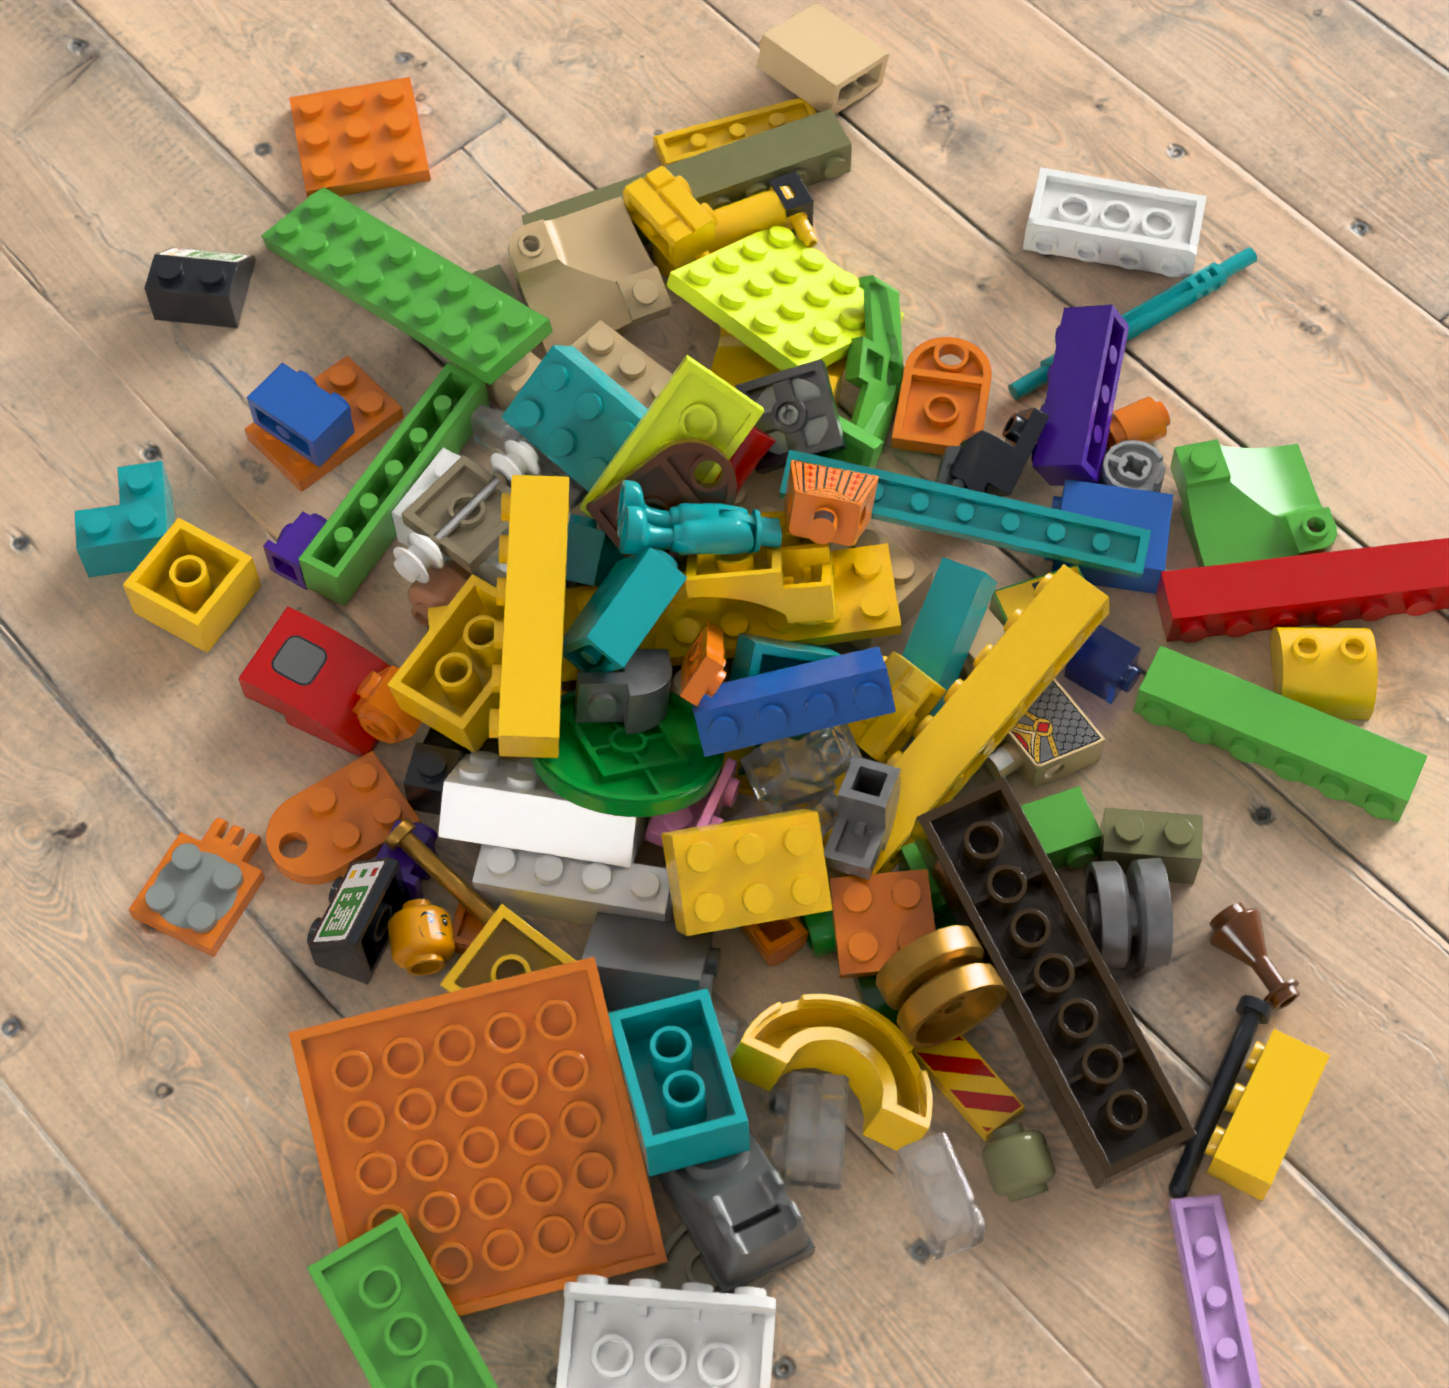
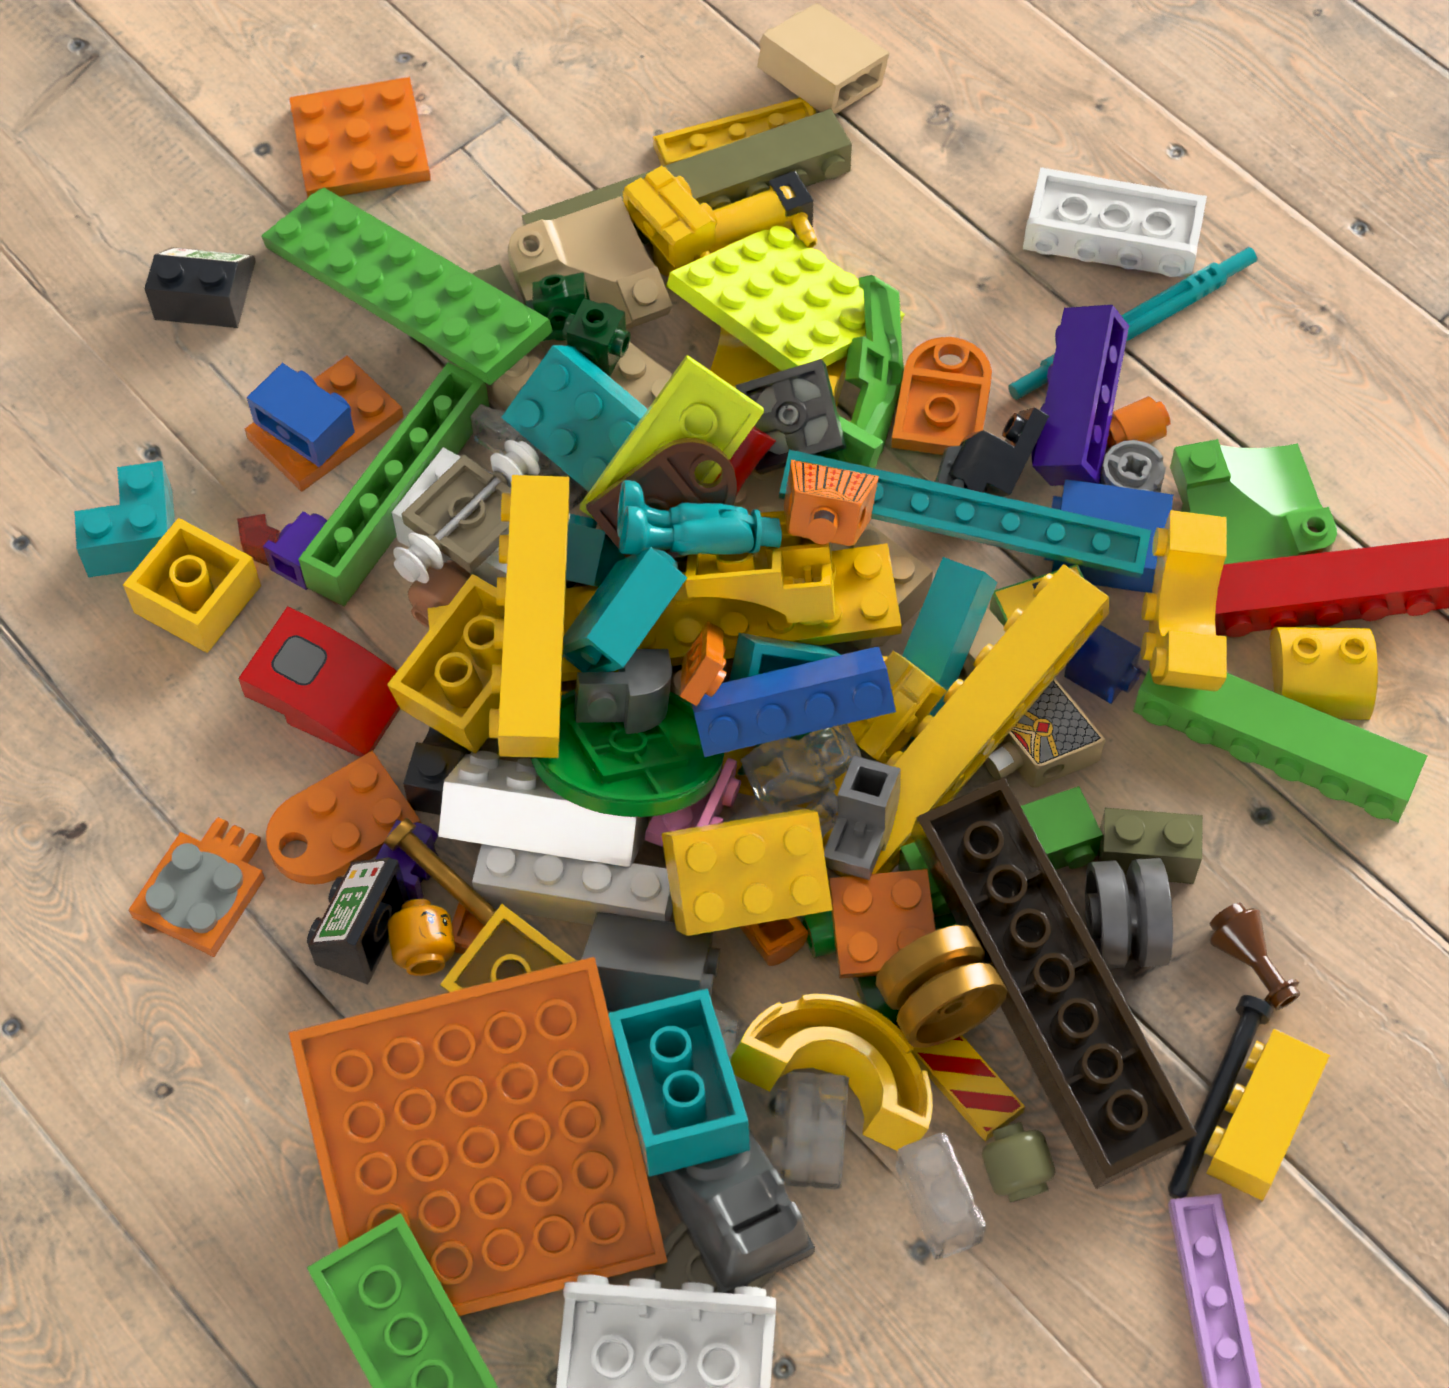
orange brick [352,665,422,744] -> none
none -> clear red piece [237,514,280,566]
none -> dark green brick [526,272,591,341]
none -> dark green brick [563,298,631,377]
none -> yellow brick [1141,510,1227,692]

